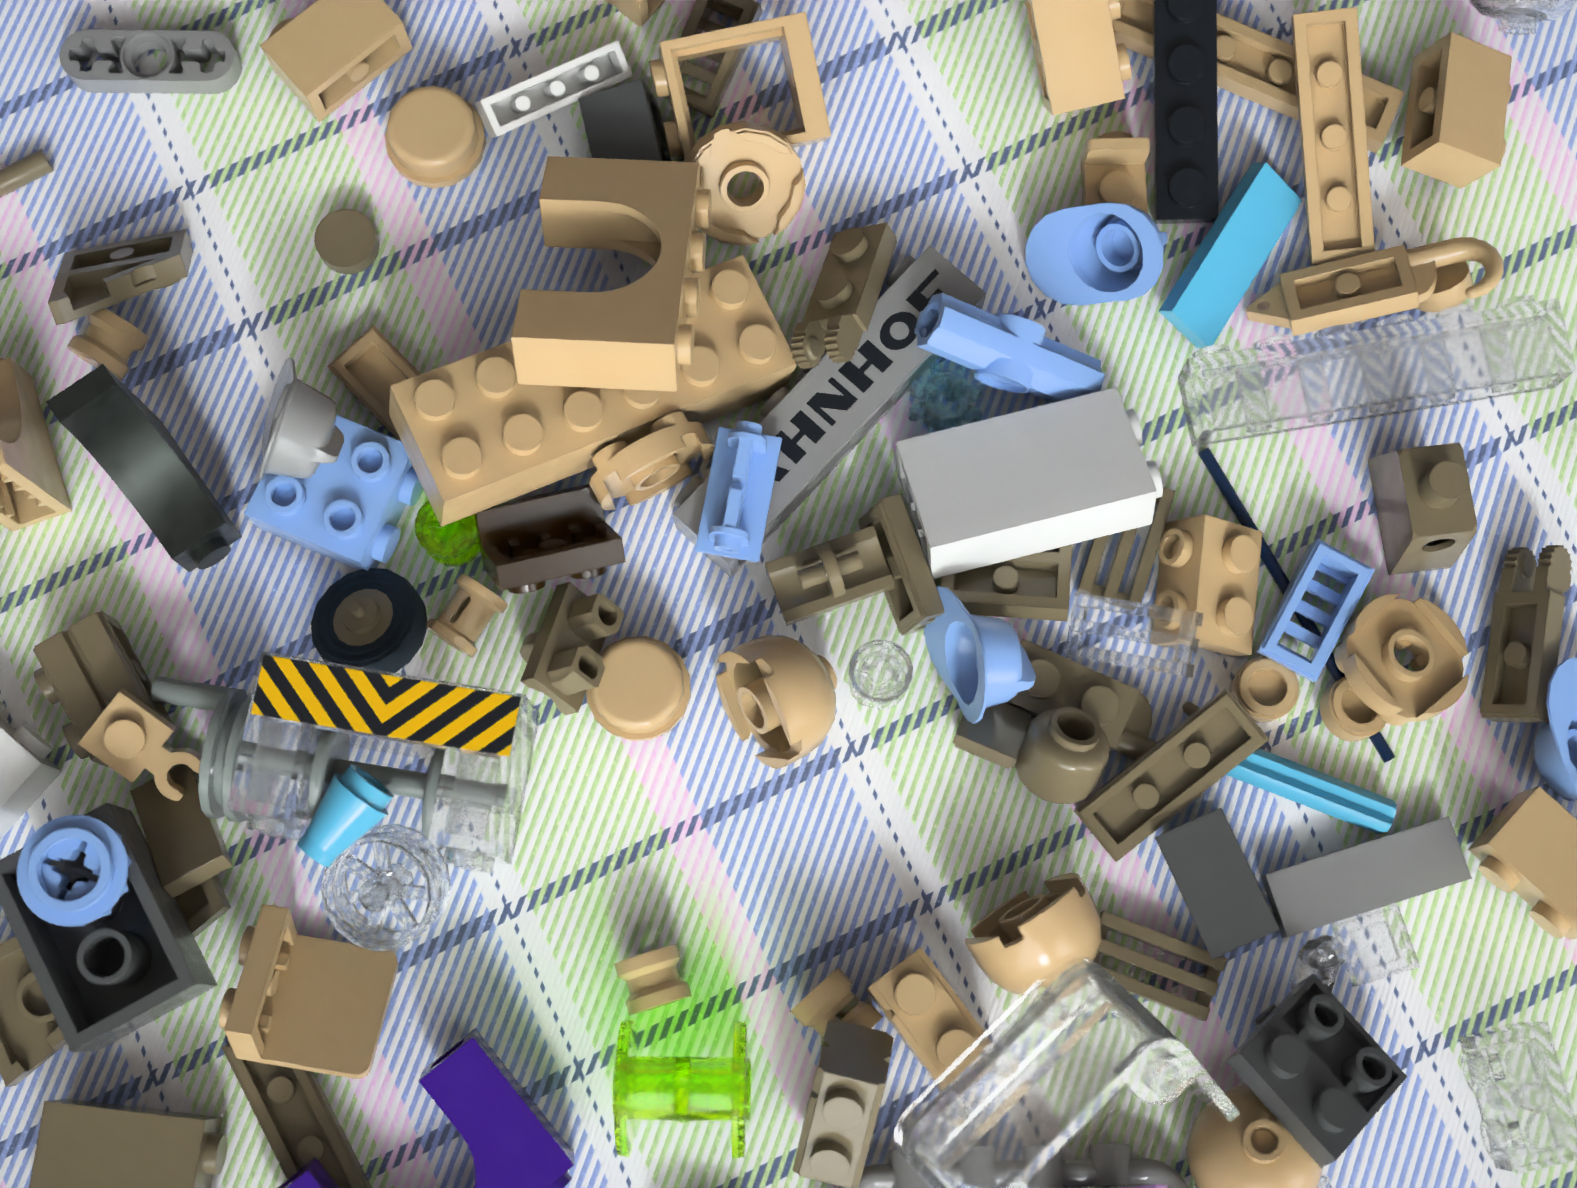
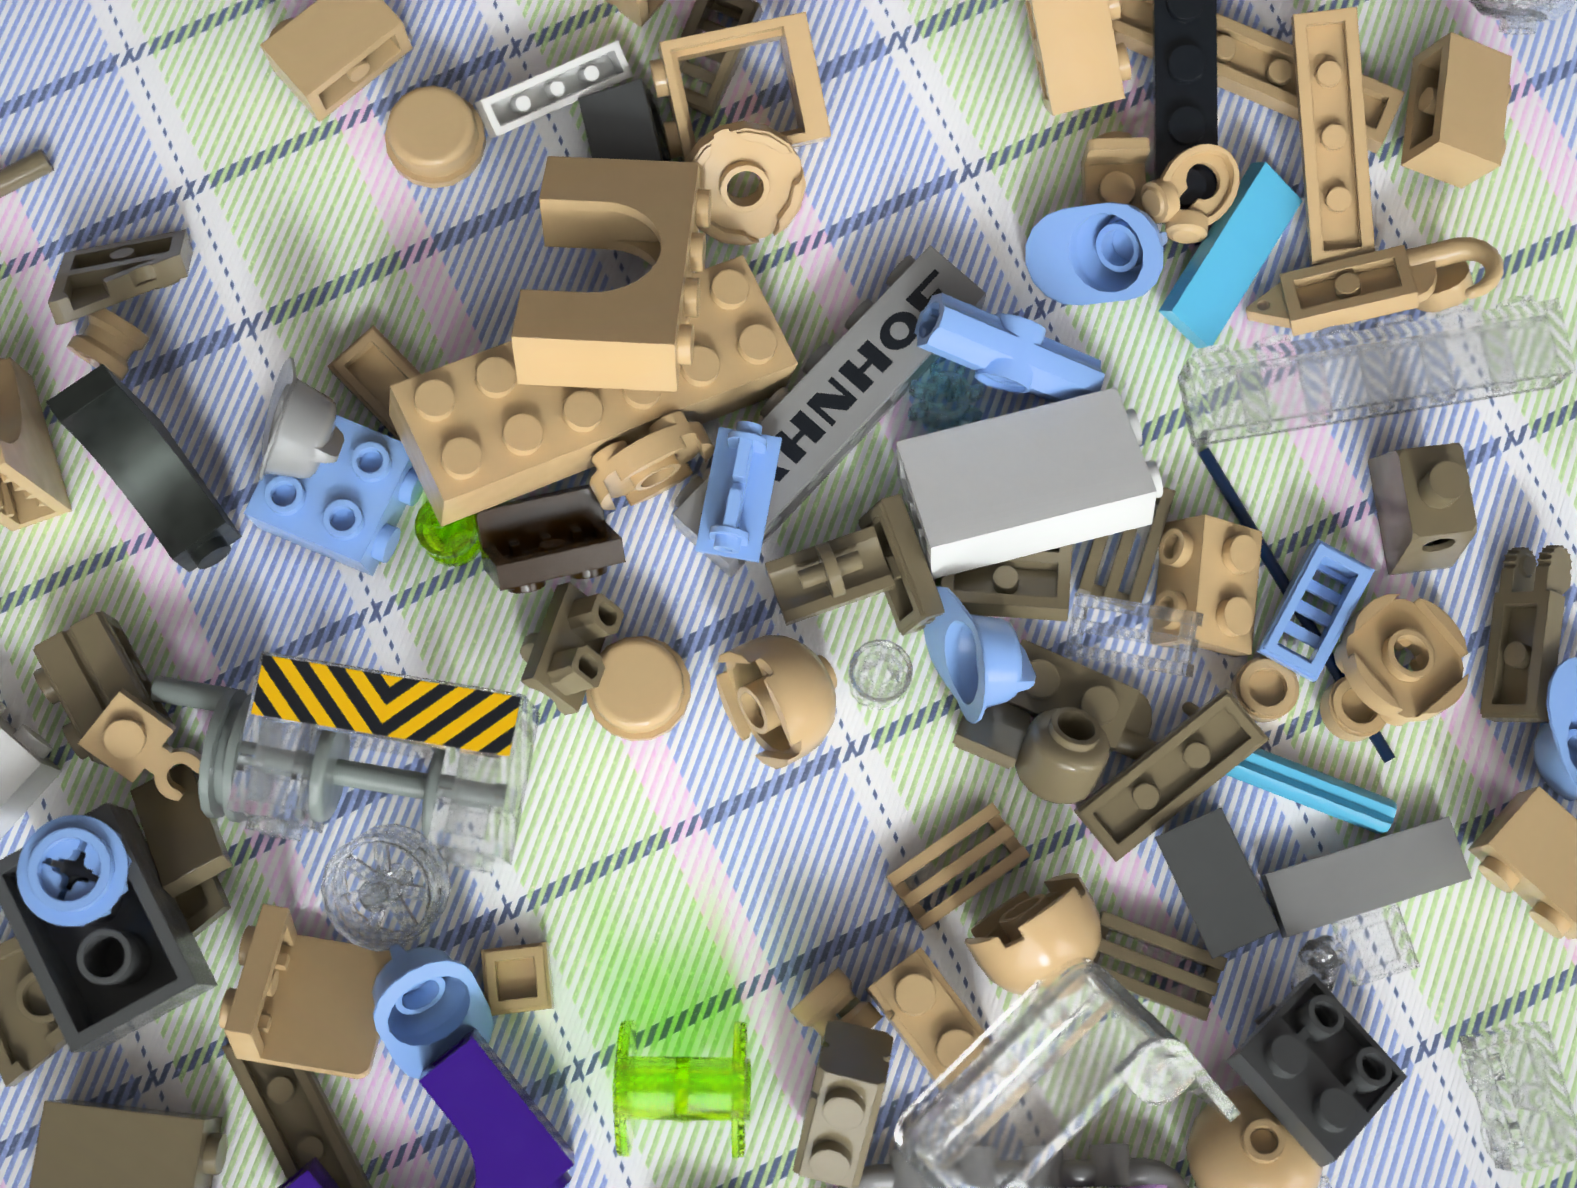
light grey beam [59,29,242,94] -> none
medium azure cone [297,764,394,867] -> none
black wheel [311,568,427,676] -> none
dark tan tile [314,209,380,274] -> none
tan bush [426,573,509,658] -> none
tan wheel [614,945,692,1016] -> none
dark tan hinge [790,222,897,369] -> none
none -> light blue piece [372,943,494,1079]
none -> tan tile [481,942,555,1016]
none -> tan tile [886,802,1030,931]
none -> tan piece [1140,144,1240,244]

